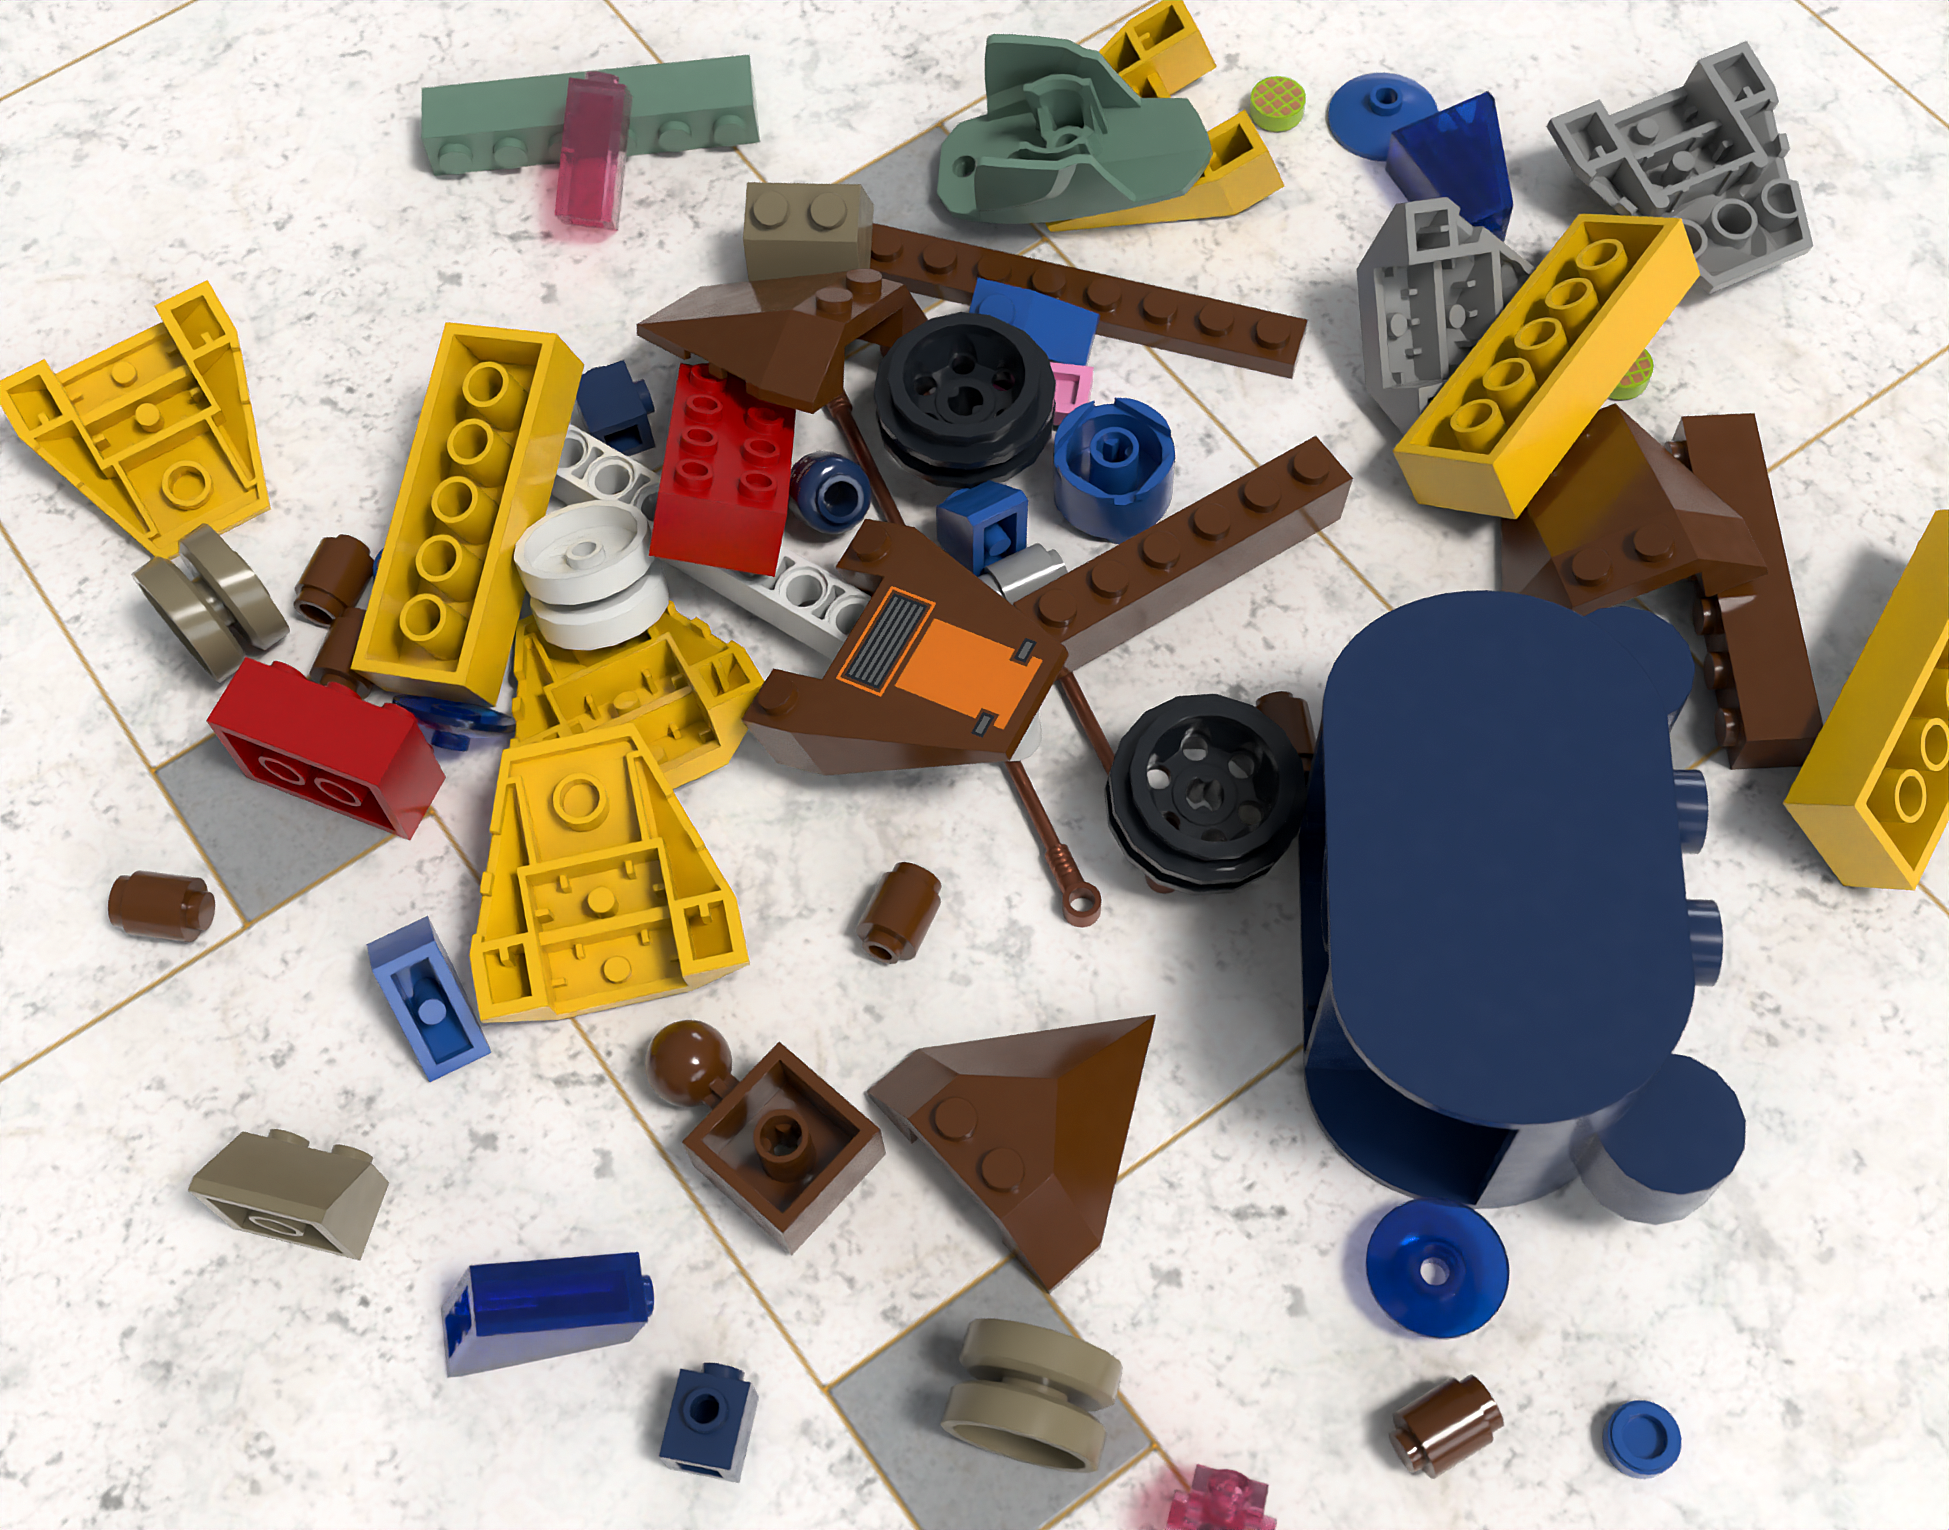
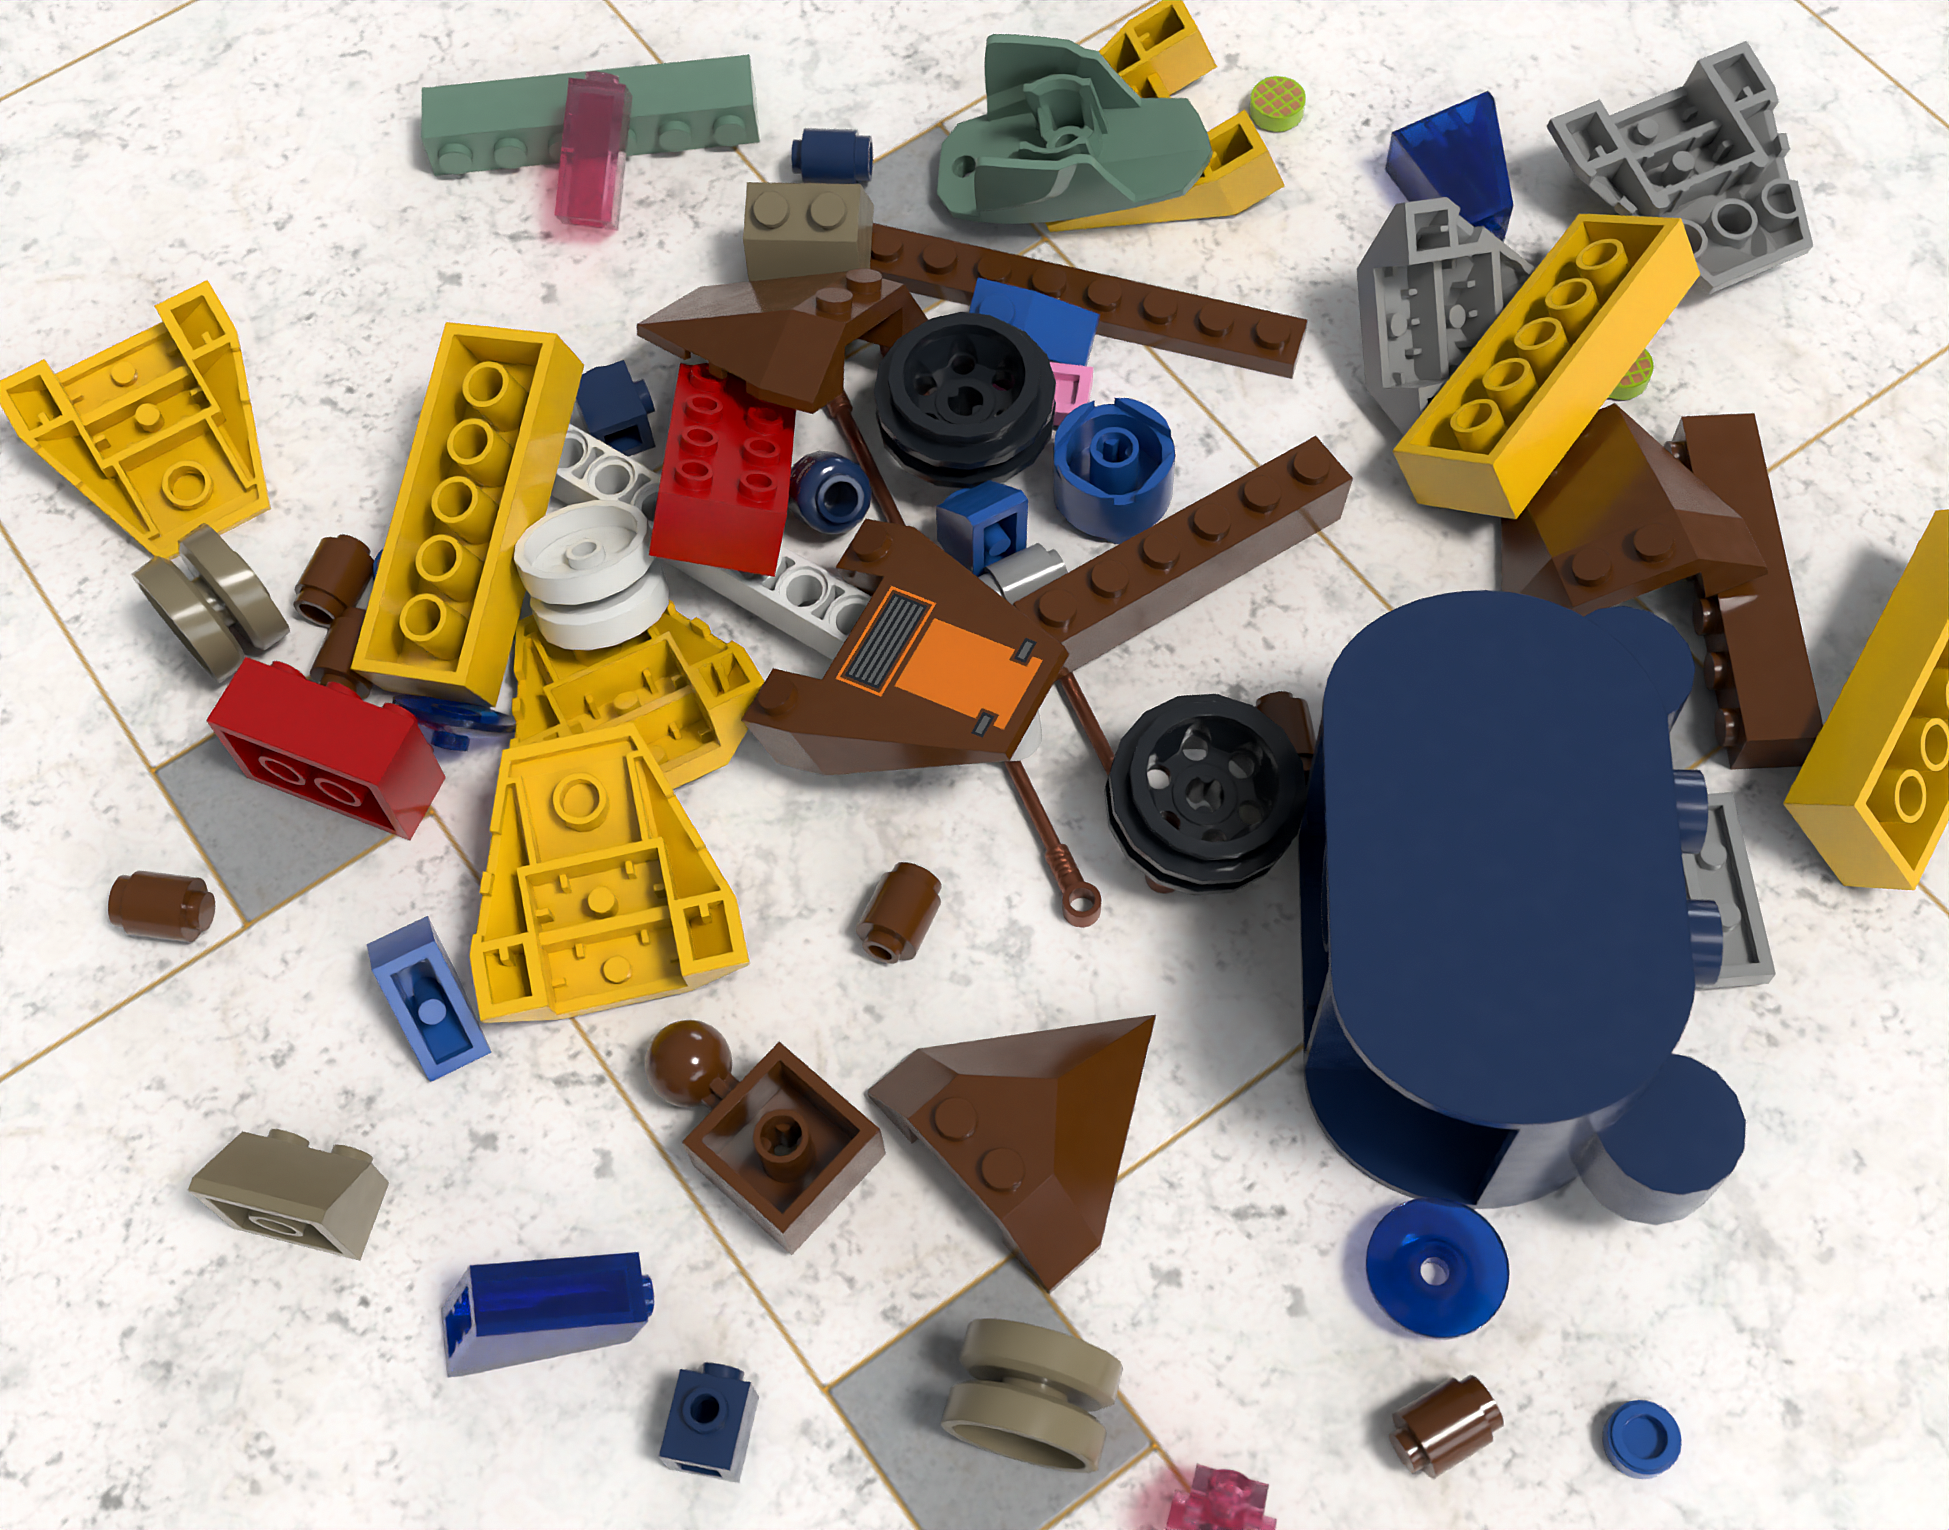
blue dish [1328,72,1439,162] -> none
none -> dark blue brick [791,128,873,184]
none -> light grey plate [1682,792,1776,989]

